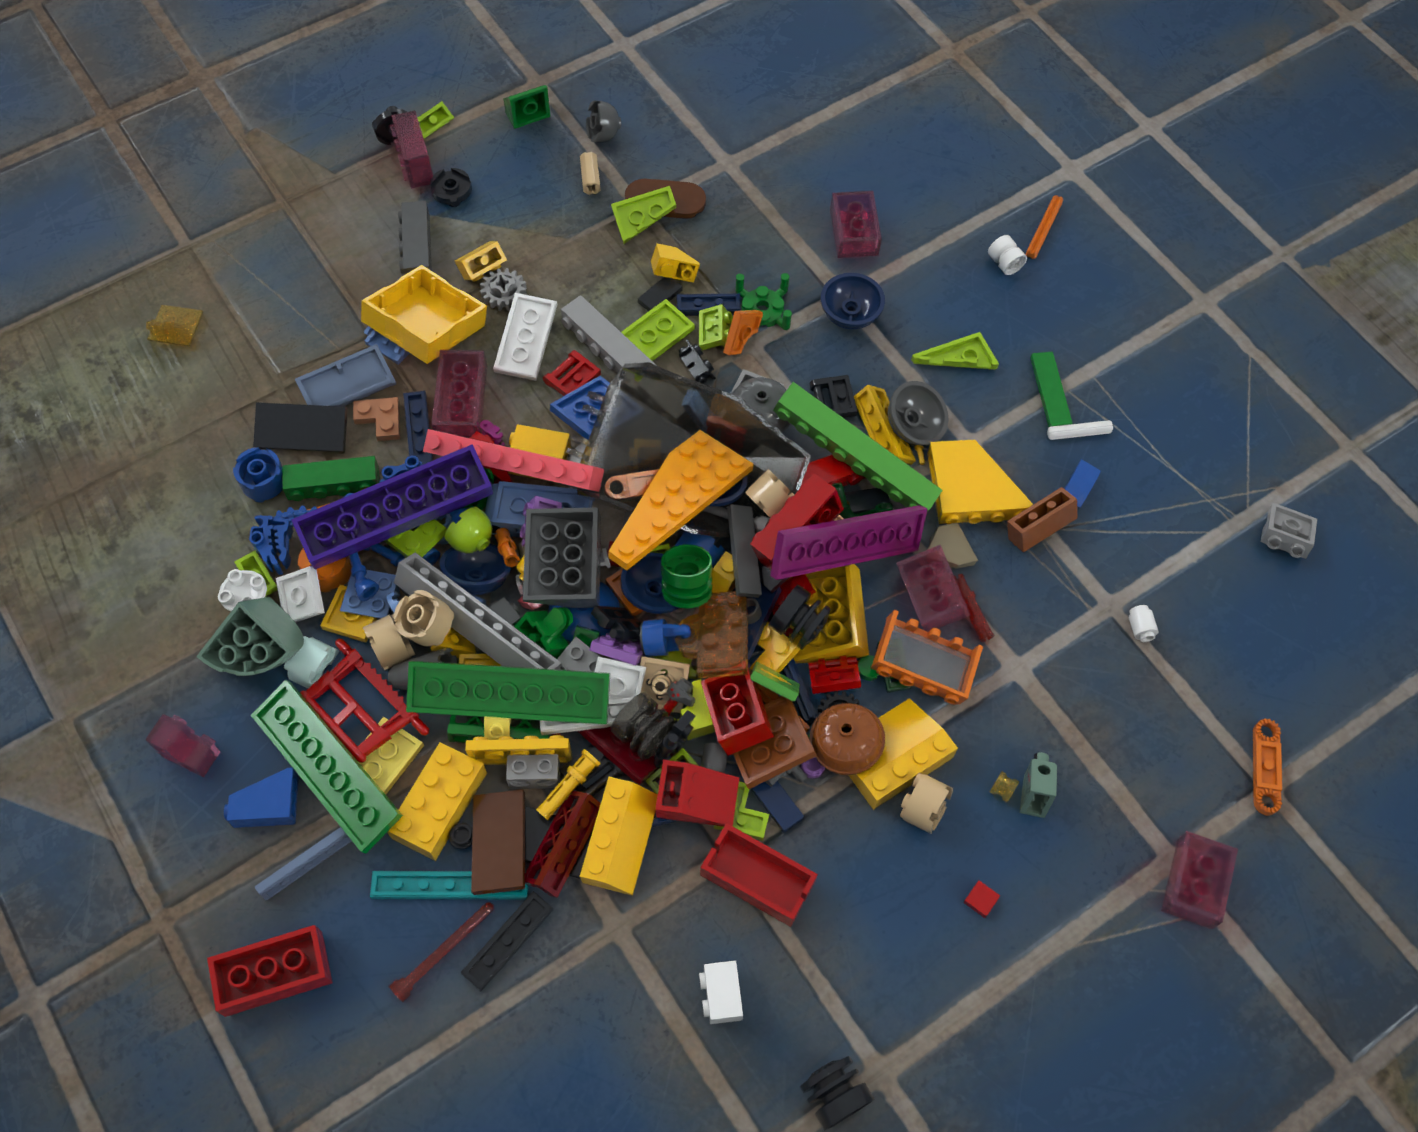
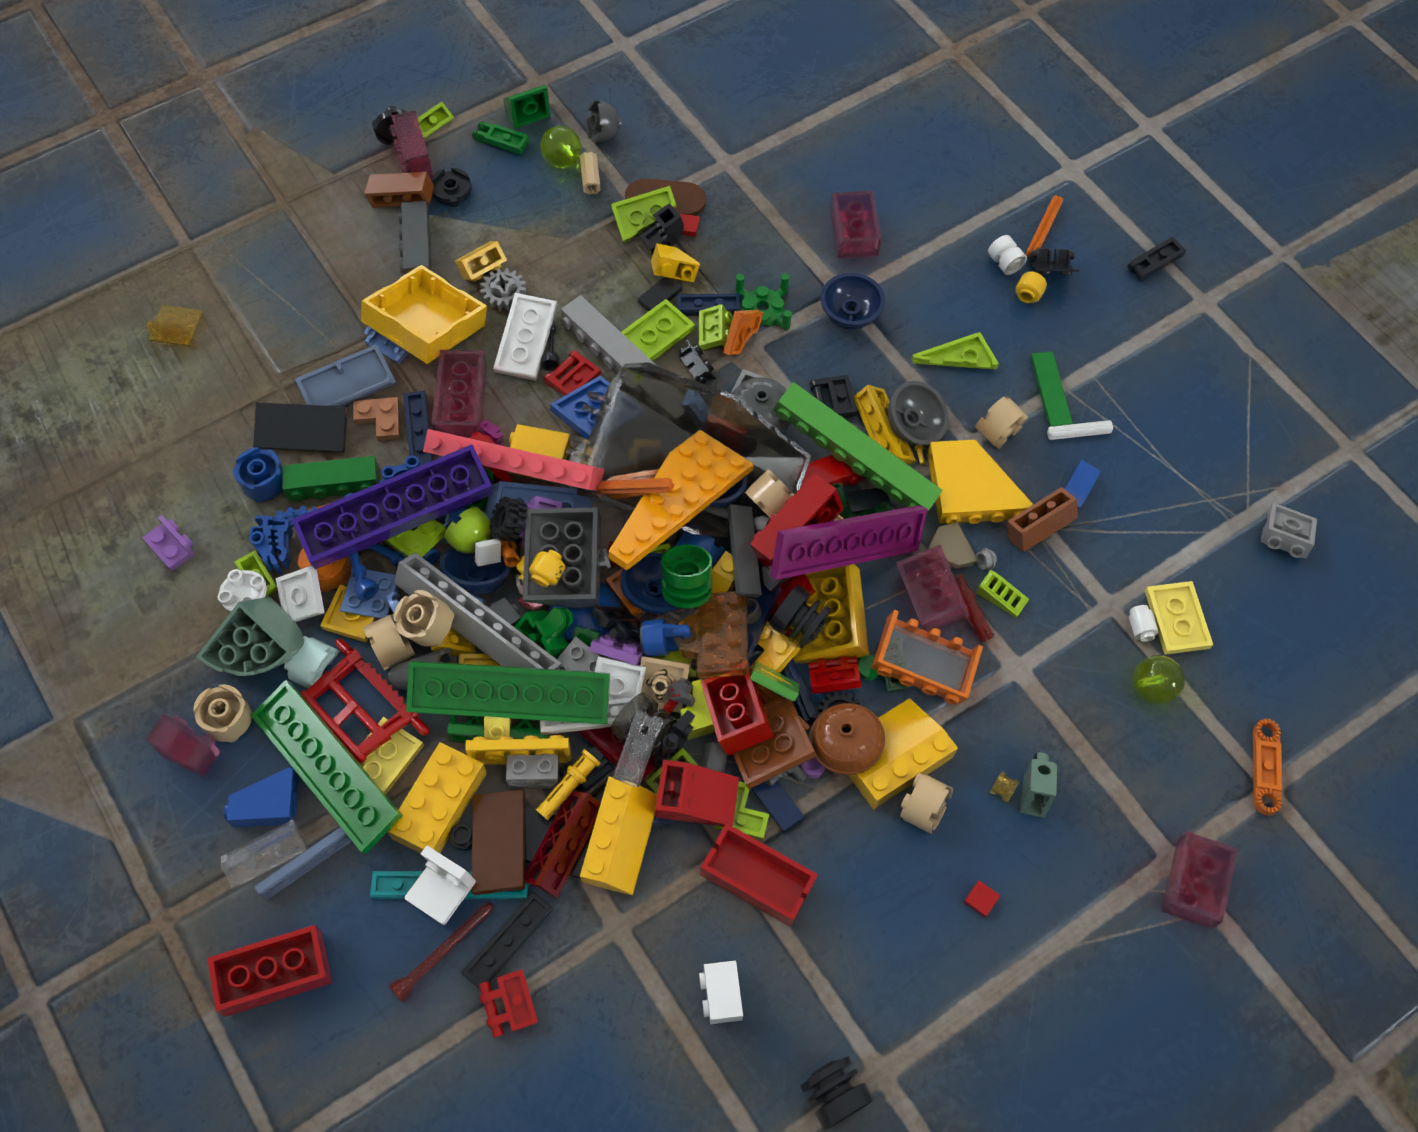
none -> medium lavender bracket [142,515,195,572]
none -> tan brick [194,684,253,743]
none -> clear brick [221,819,307,889]
none -> dark orange brick [364,172,434,208]
none -> white bracket [405,846,476,925]
none -> green hinge [471,121,530,155]
none -> white tile [475,539,501,566]
none -> red plate [479,969,538,1038]
none -> black tyre [490,496,527,543]
none -> yellow head [529,550,565,588]
none -> clear neon green piece [540,125,582,168]
none -> black hinge [542,324,559,371]
none -> orange axle [597,478,675,495]
none -> clear plate [613,710,663,787]
none -> black brick [640,203,684,254]
none -> red tile [679,214,700,237]
none -> tan brick [975,396,1029,449]
none -> light grey plate [976,548,997,570]
none -> lime slope [976,570,1029,618]
none -> yellow head [1015,272,1047,303]
none -> black hinge [1029,248,1079,275]
none -> black plate [1127,237,1186,282]
none -> clear neon green piece [1133,655,1185,705]
none -> light yellow plate [1145,581,1213,655]

